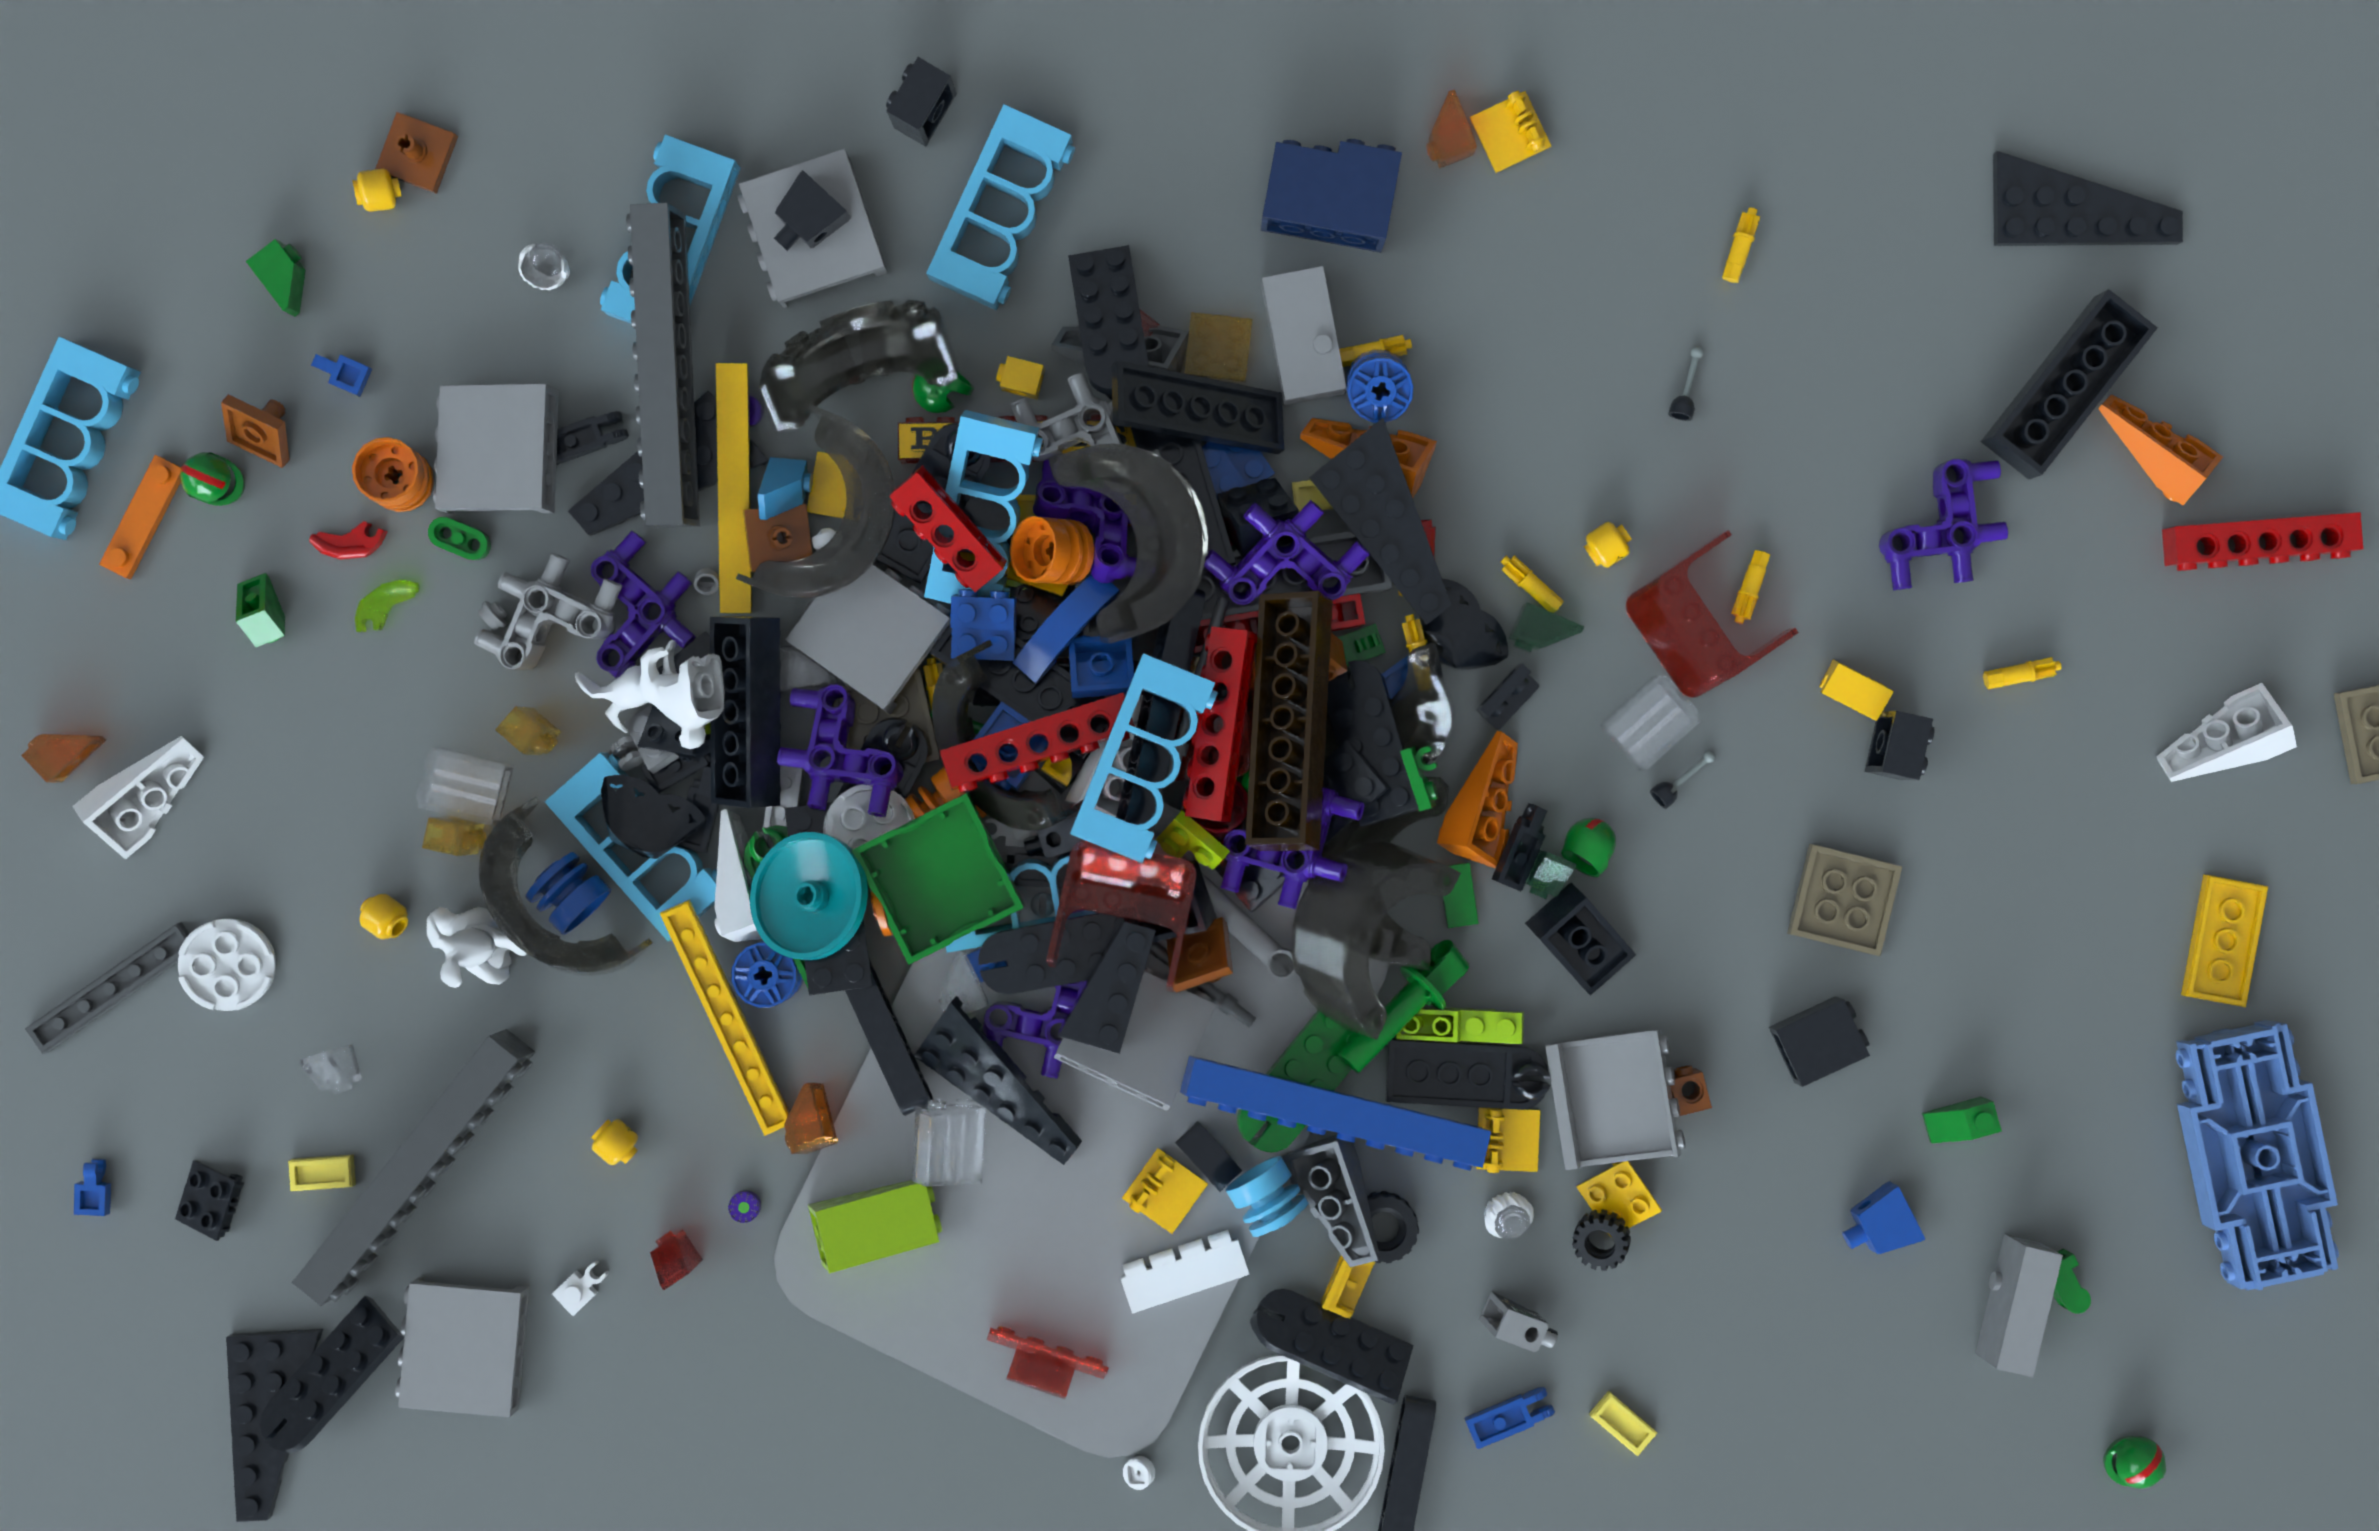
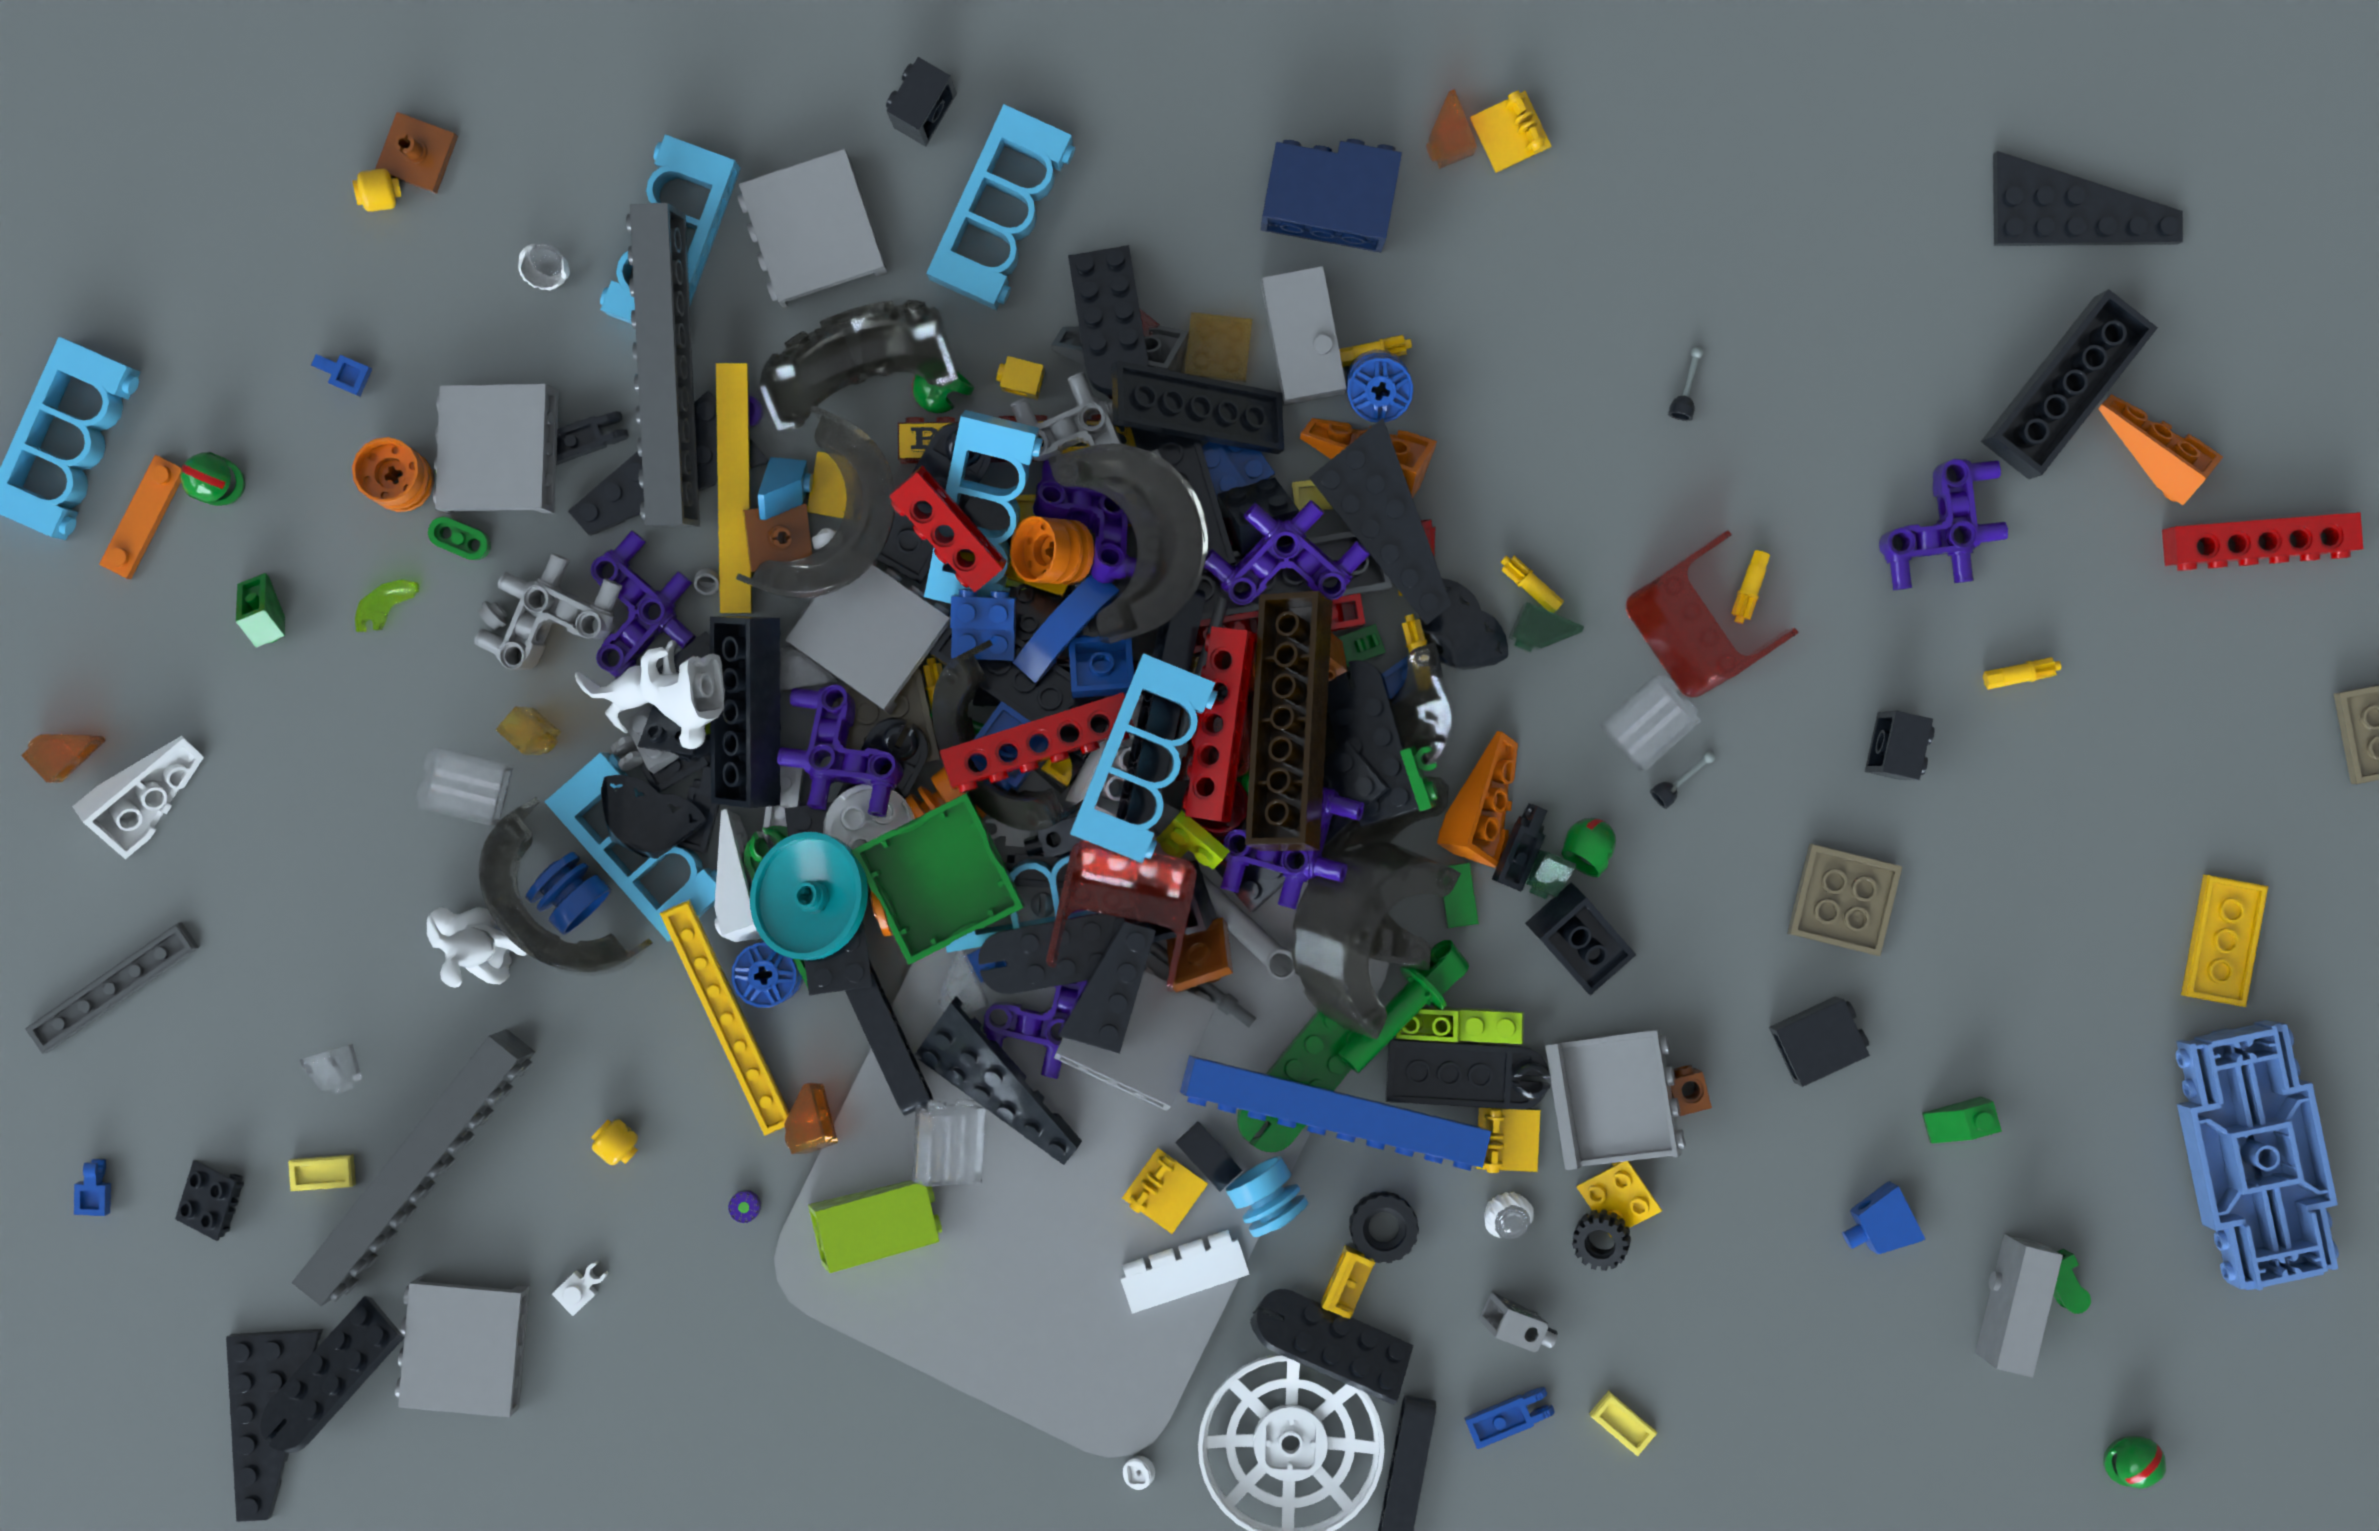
white tile [178,918,276,1011] -> none
dark orange tile [221,394,290,468] -> none
green slope [246,239,306,317] -> none
red piece [309,521,387,560] -> none
yellow head [359,894,408,940] -> none
clear yellow brick [422,816,486,856] -> none
clear red slope [650,1229,703,1290] -> none
black torso [774,170,851,251] -> none
clear red bracket [987,1326,1109,1399] -> none
dark grey wedge [1282,1135,1380,1267] -> none
black bracket [1476,663,1539,730] -> none
yellow head [1583,522,1632,568] -> none
yellow piece [1722,207,1760,283] -> none
yellow hinge [1819,659,1894,721] -> none
white wedge [2156,683,2297,782] -> none

